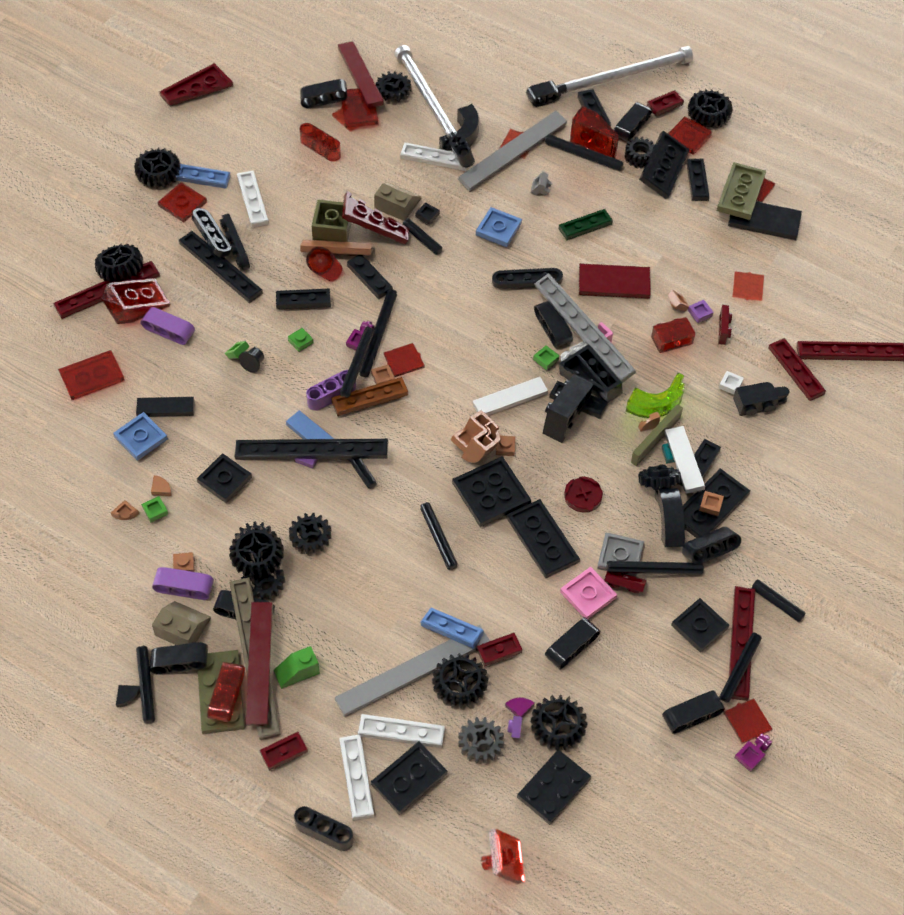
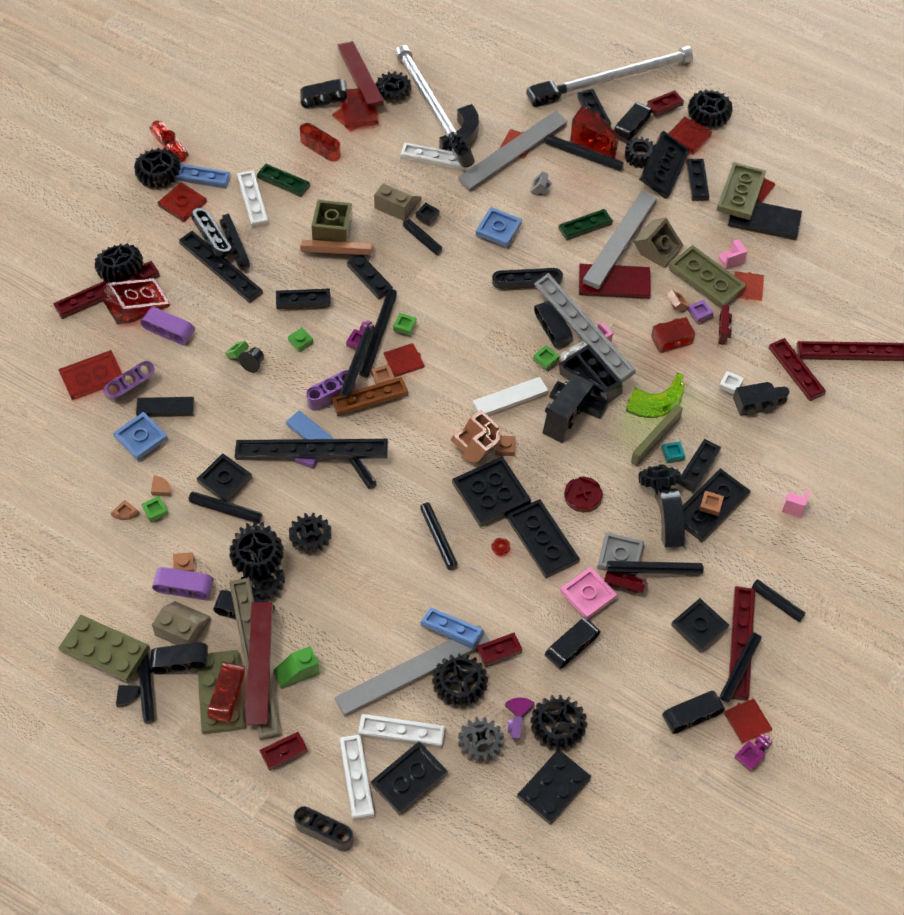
dark red wing [159,63,233,106] -> none
clear red cap [306,246,342,281] -> none
wing [342,191,409,244] -> none
clear red tile [481,829,525,884] -> none
nougat tile [638,412,660,432] -> none
white tile [665,426,705,494] -> none
black beam [682,527,741,565] -> none
none -> olive plate [58,615,150,682]
none -> medium lavender beam [103,361,155,399]
none -> clear red piece [149,120,189,163]
none -> black axle [188,491,263,523]
none -> dark green tile [257,163,310,197]
none -> bright green plate [393,313,417,336]
none -> clear red plate [491,538,511,556]
none -> light grey tile [583,191,657,290]
none -> dark tan slope [633,218,684,267]
none -> olive plate [669,245,746,308]
none -> bright pink panel [718,239,747,269]
none -> bright pink panel [782,490,810,518]

